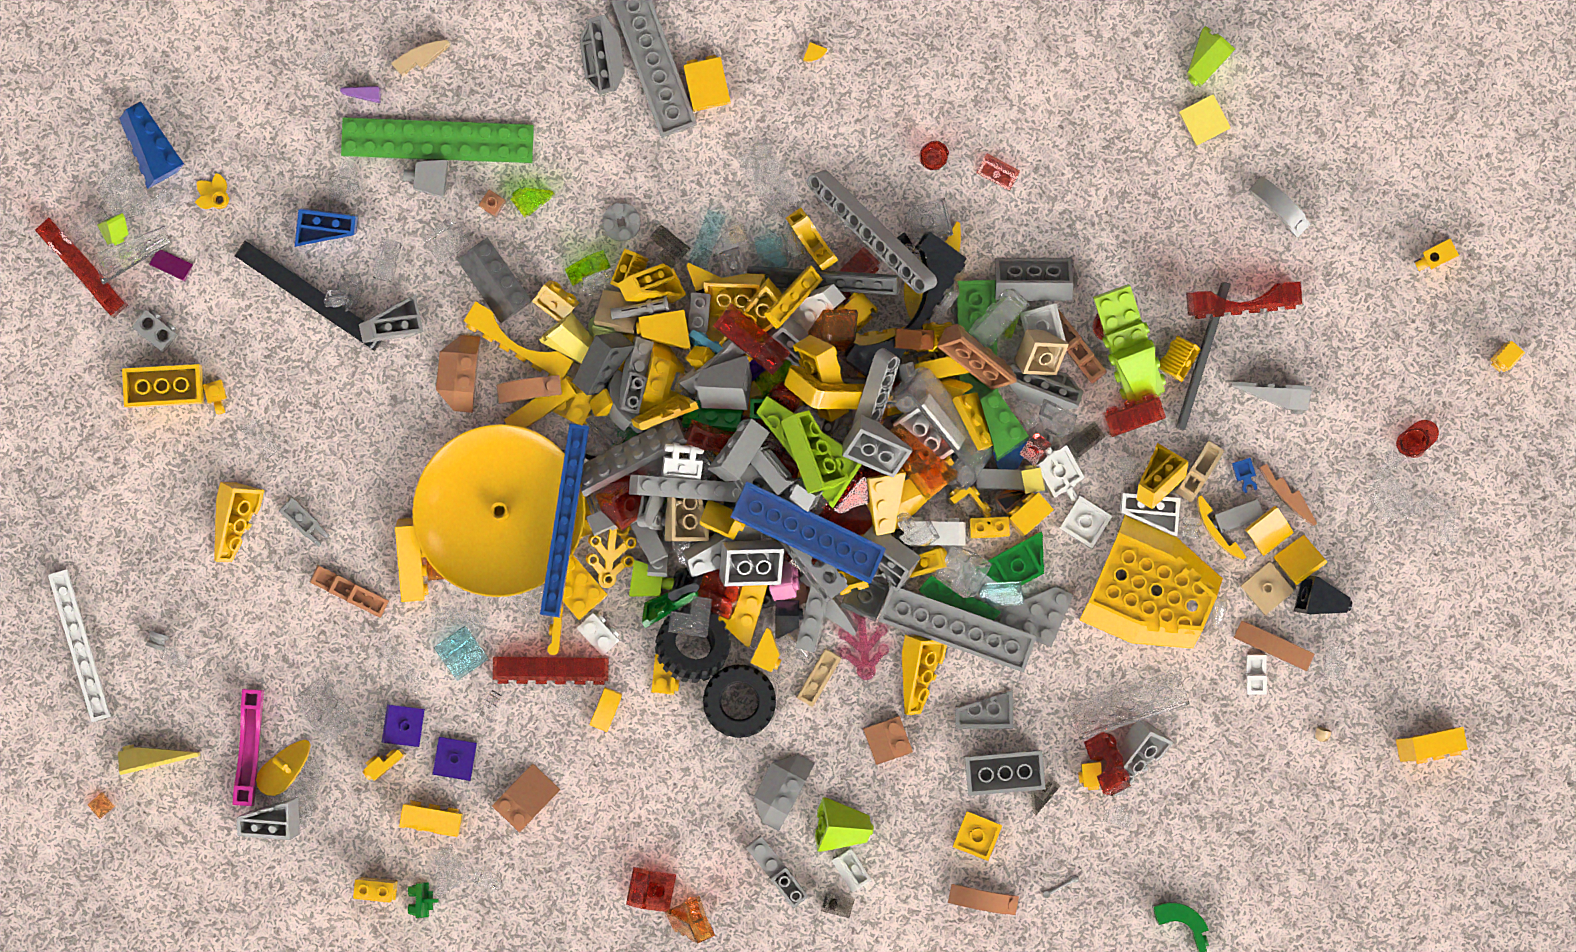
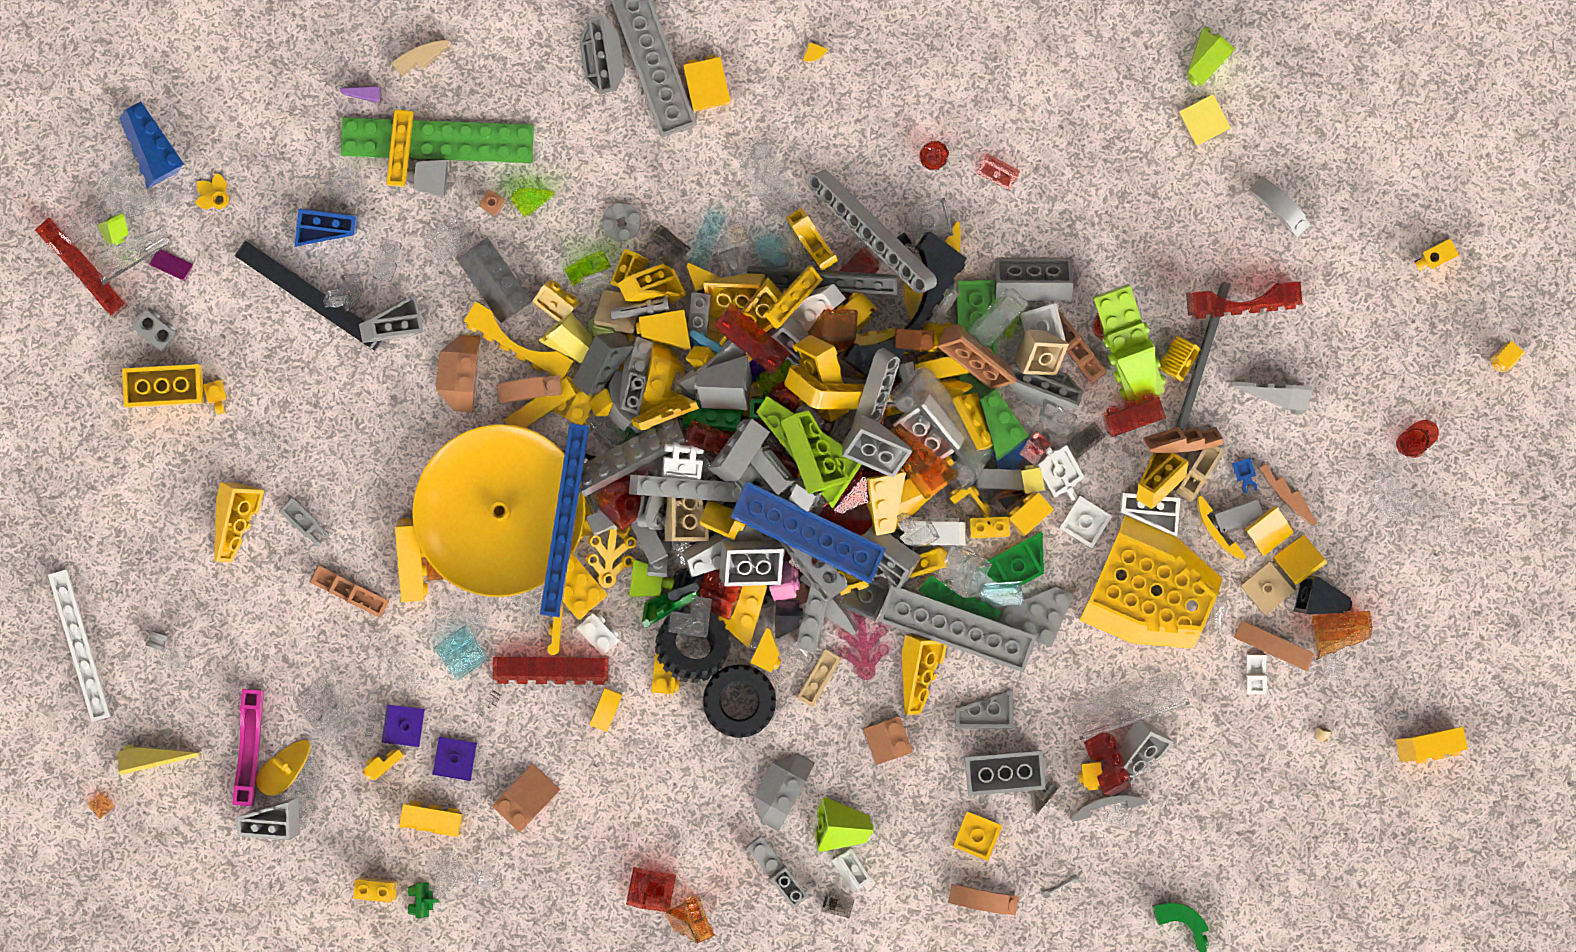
none -> yellow tile [386,109,414,187]
none -> light grey slope [1071,796,1148,822]
none -> nougat slope [1143,427,1223,453]
none -> clear orange wedge [1311,611,1373,660]

